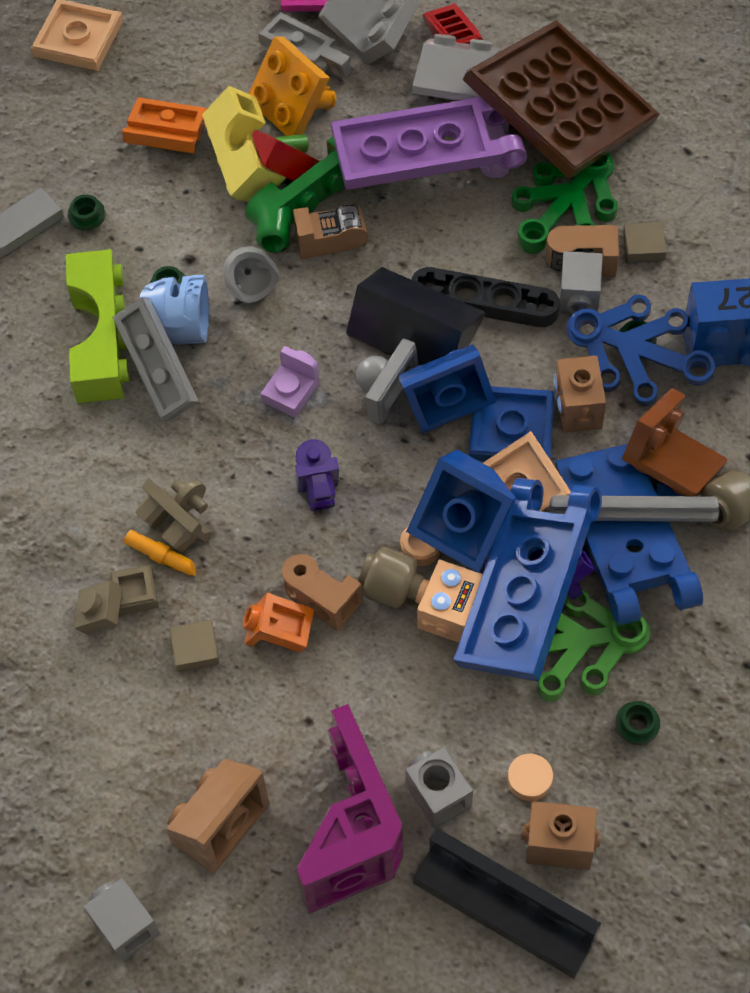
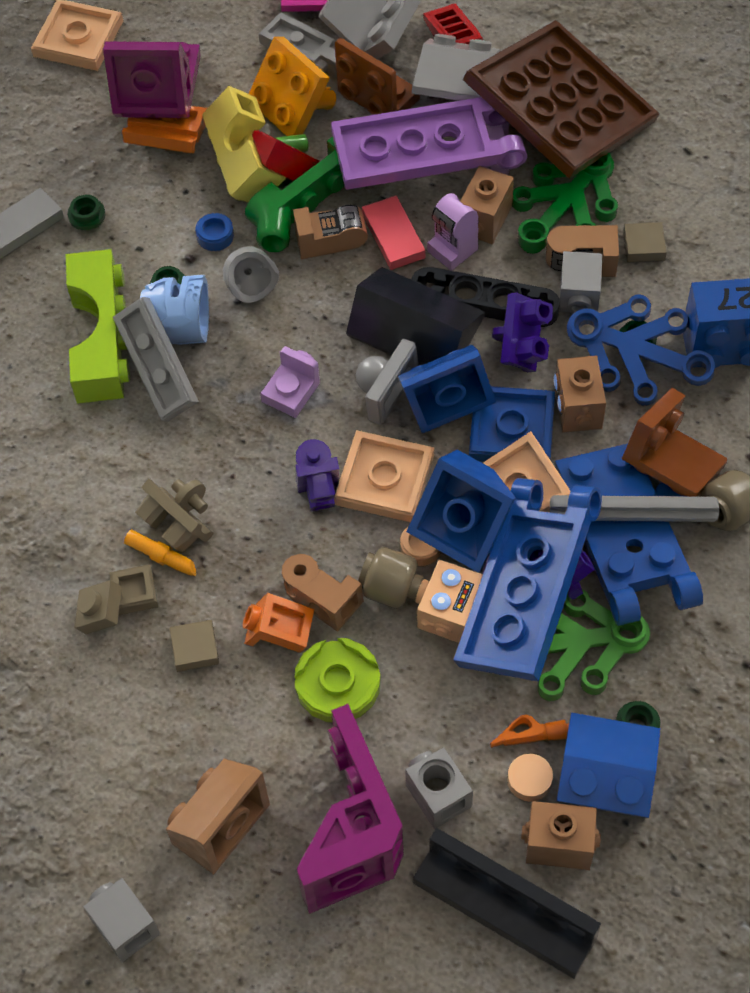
none -> magenta bracket [103,41,201,118]
none -> blue tile [195,213,234,251]
none -> lime tile [295,638,381,722]
none -> light nougat tile [334,430,434,522]
none -> dark orange bracket [335,38,420,115]
none -> coral tile [362,195,426,270]
none -> lavender leg [427,193,478,271]
none -> medium nougat head [460,166,514,244]
none -> orange hand [490,715,569,748]
none -> dark purple hips [492,292,553,373]
none -> blue slope [556,713,660,818]

